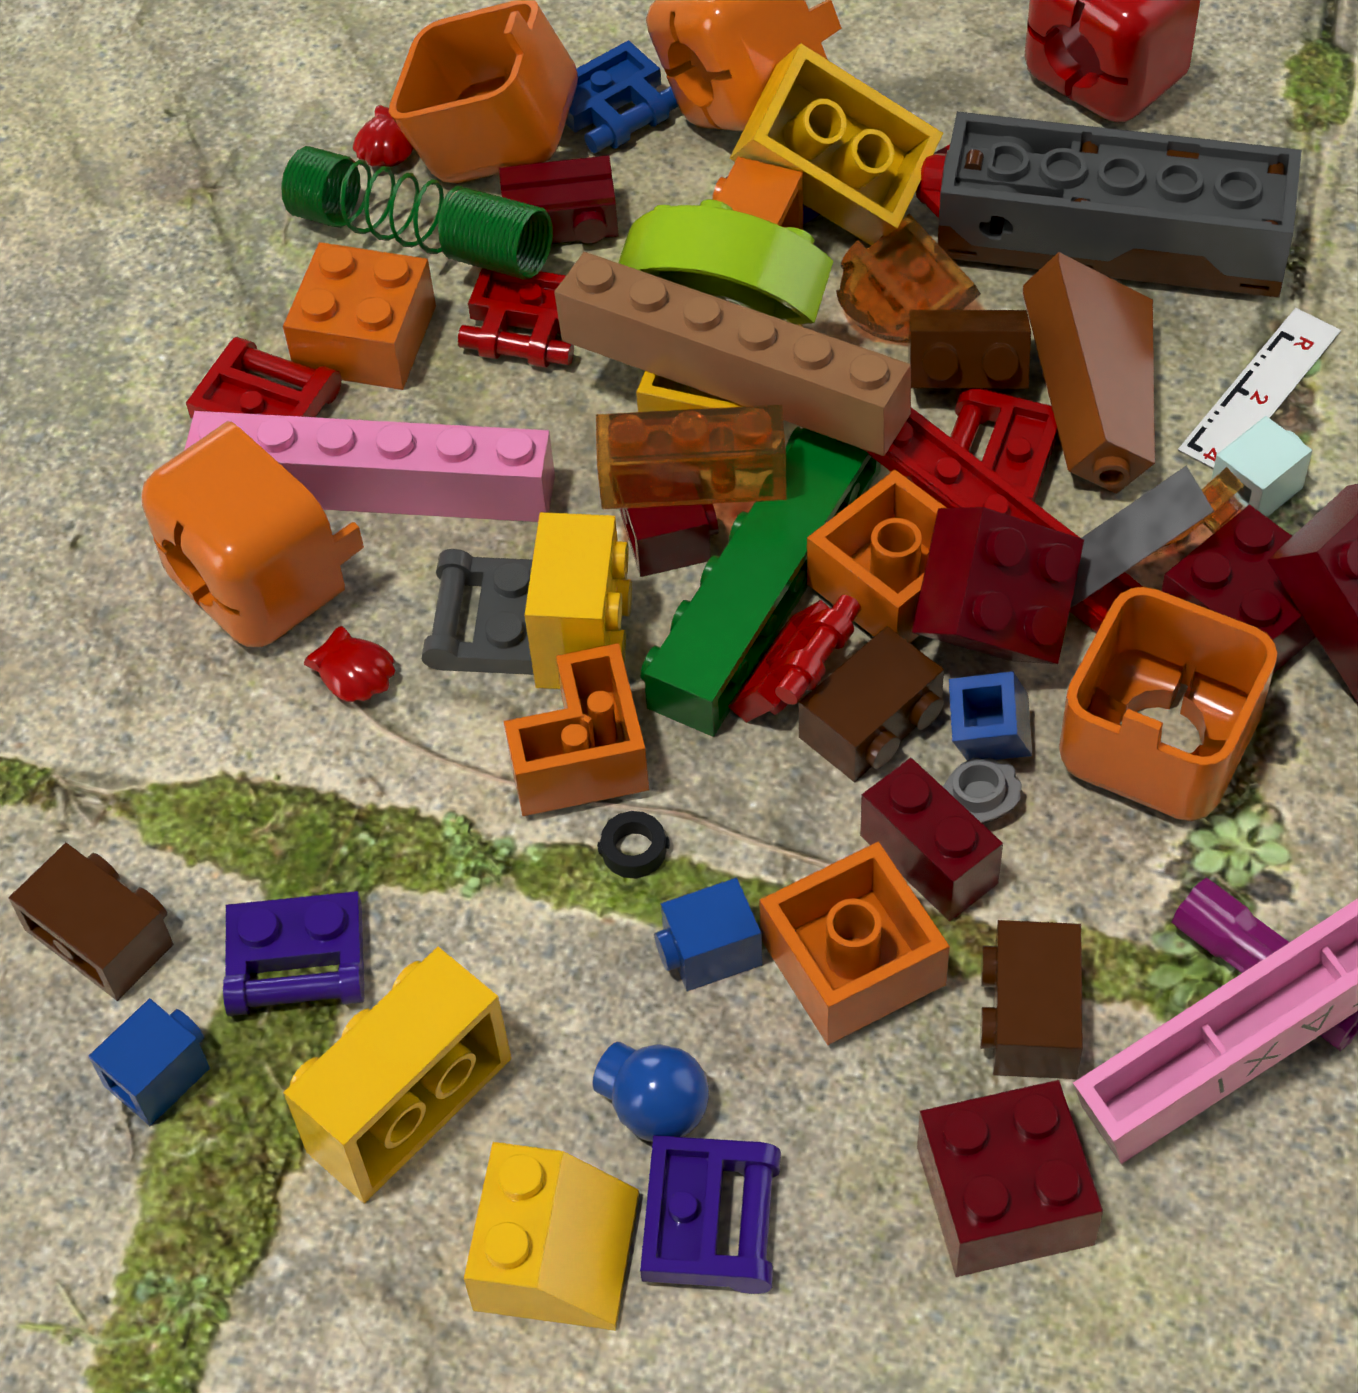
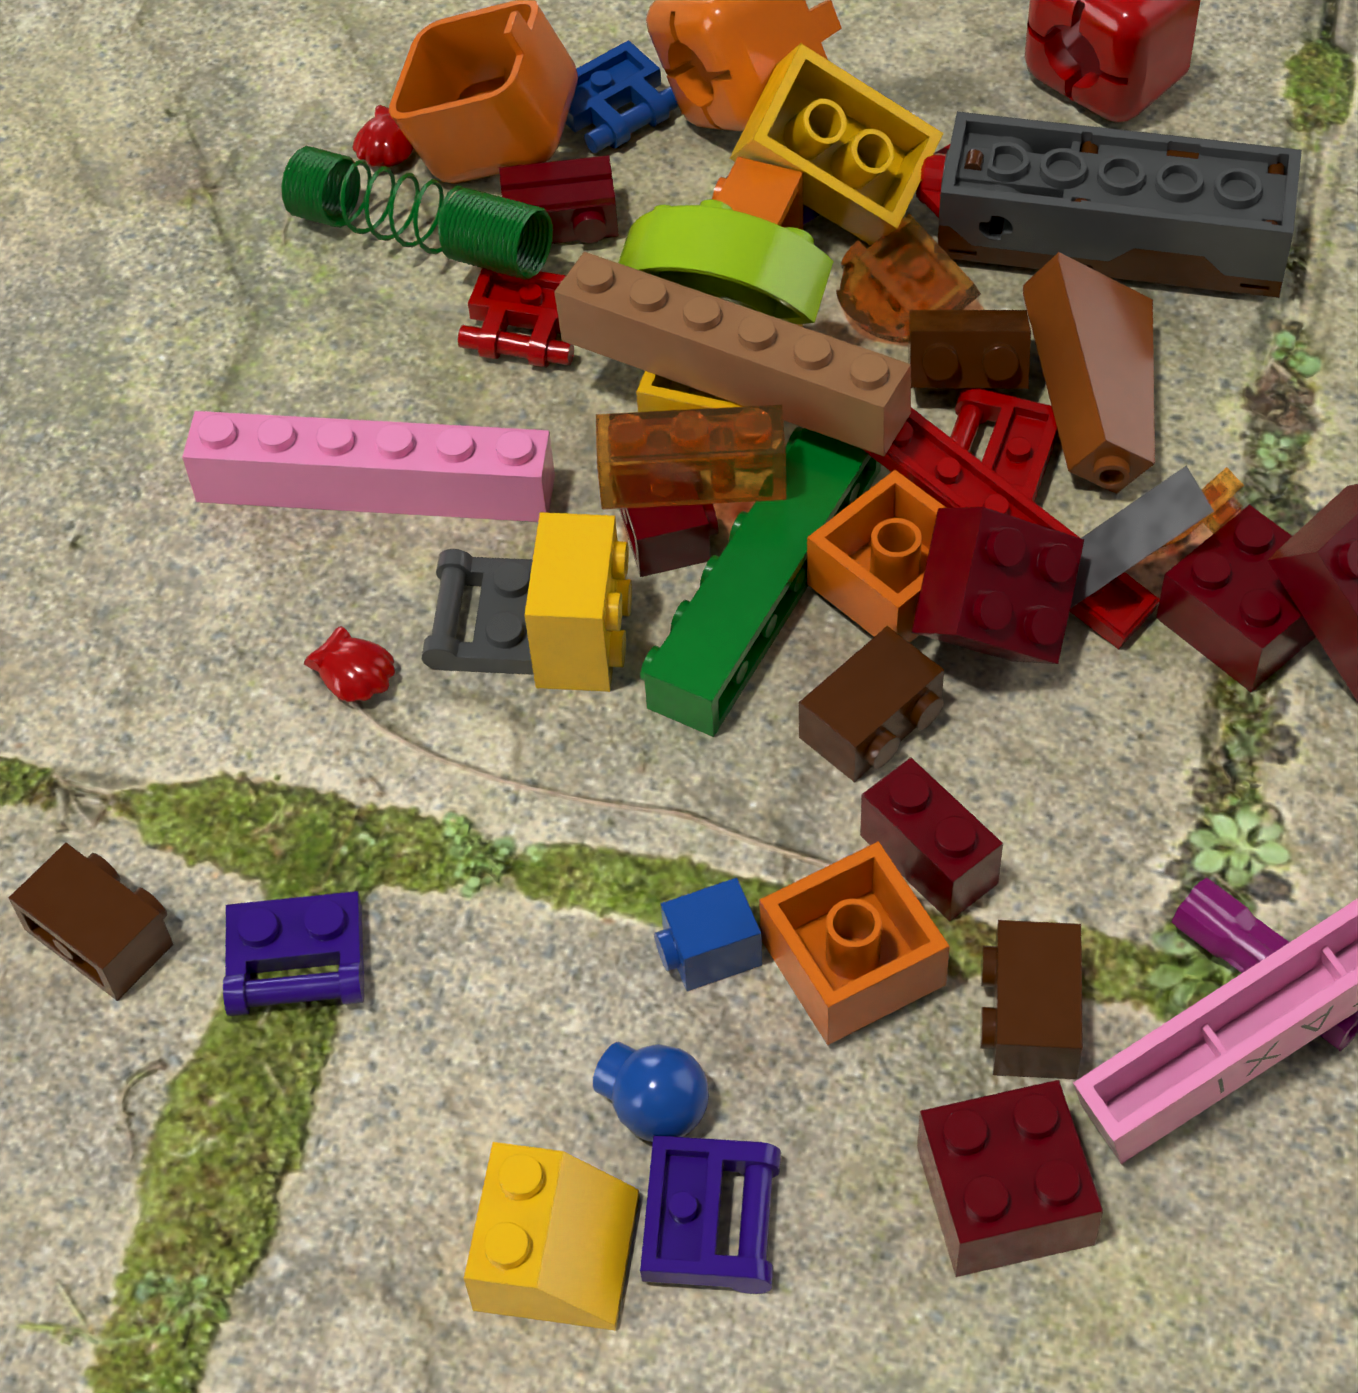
blue brick [88,998,210,1126] -> none
orange piece [142,421,364,647] -> none
red plate [186,337,342,419] -> none
orange brick [283,242,436,390] -> none
yellow brick [283,946,512,1204] -> none
orange brick [504,643,649,817] -> none
black piece [597,811,670,879] -> none
red plate [728,595,861,723] -> none
light grey animal [943,758,1022,824] -> none
brick [949,671,1032,761] -> none
orange piece [1059,587,1277,821] -> none
white sticker [1178,308,1341,469] -> none
light aqua brick [1209,416,1312,517] -> none

